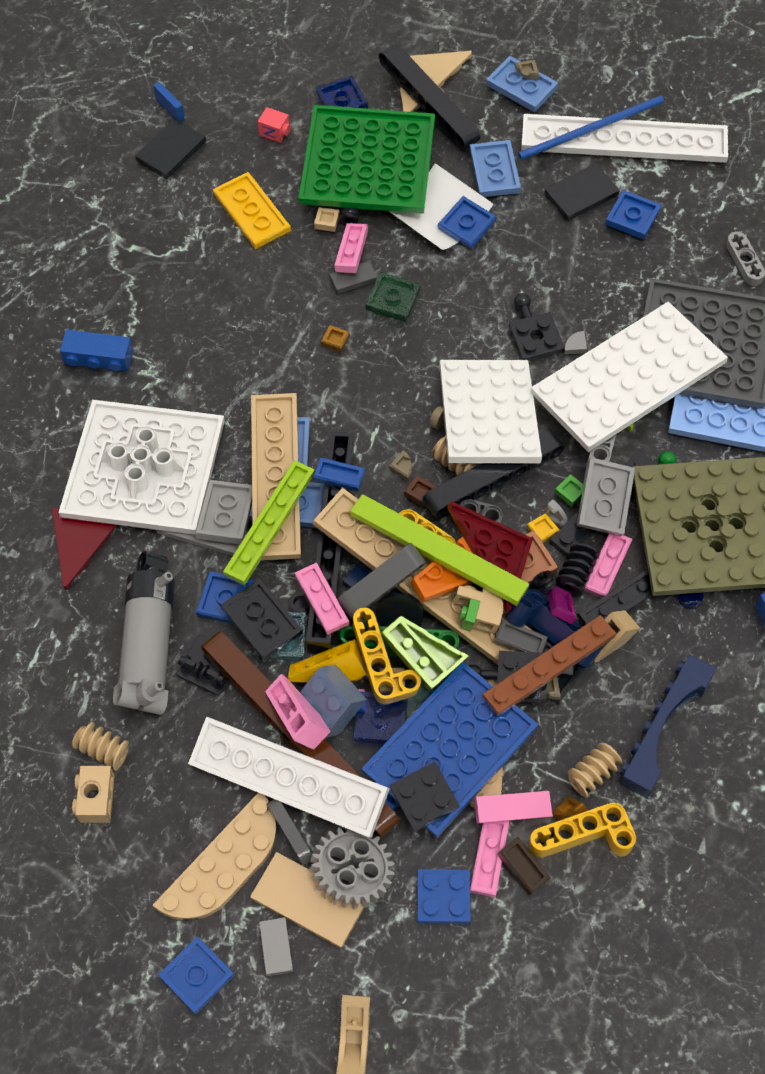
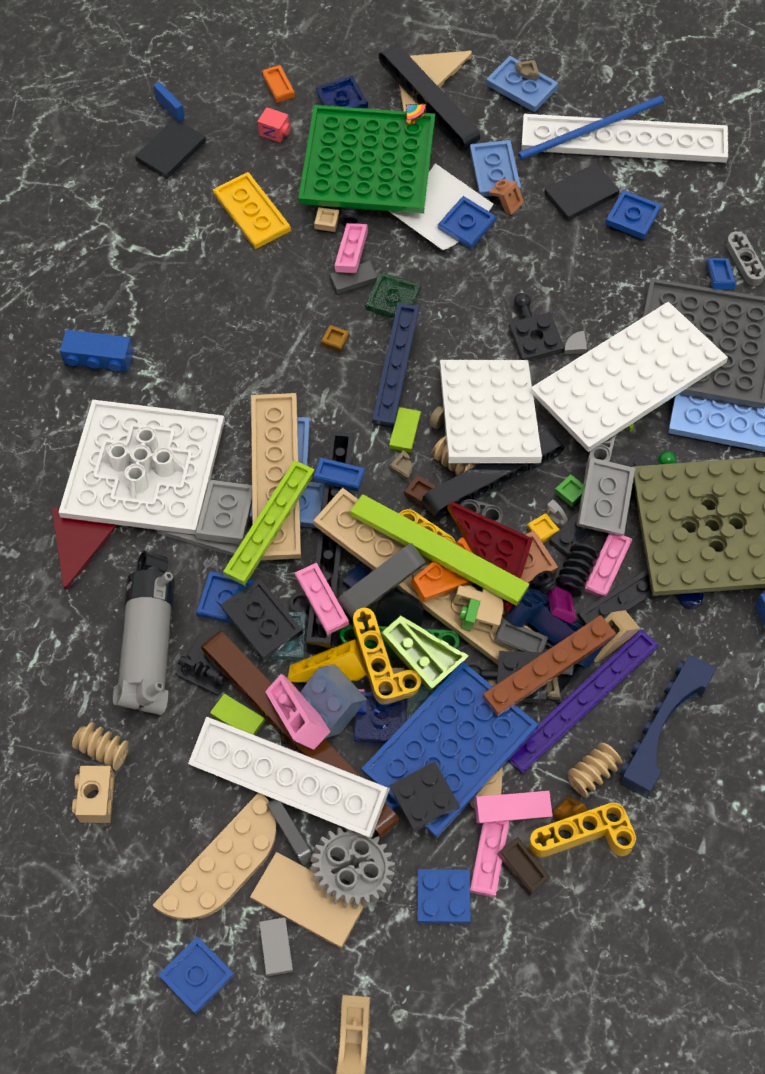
none -> lime tile [210,694,265,735]
none -> orange tile [262,65,295,103]
none -> dark blue plate [372,303,419,427]
none -> lime tile [389,407,421,453]
none -> tile [406,104,426,125]
none -> nougat bracket [489,179,524,215]
none -> dark purple tile [508,629,659,775]
none -> blue tile [706,258,736,290]

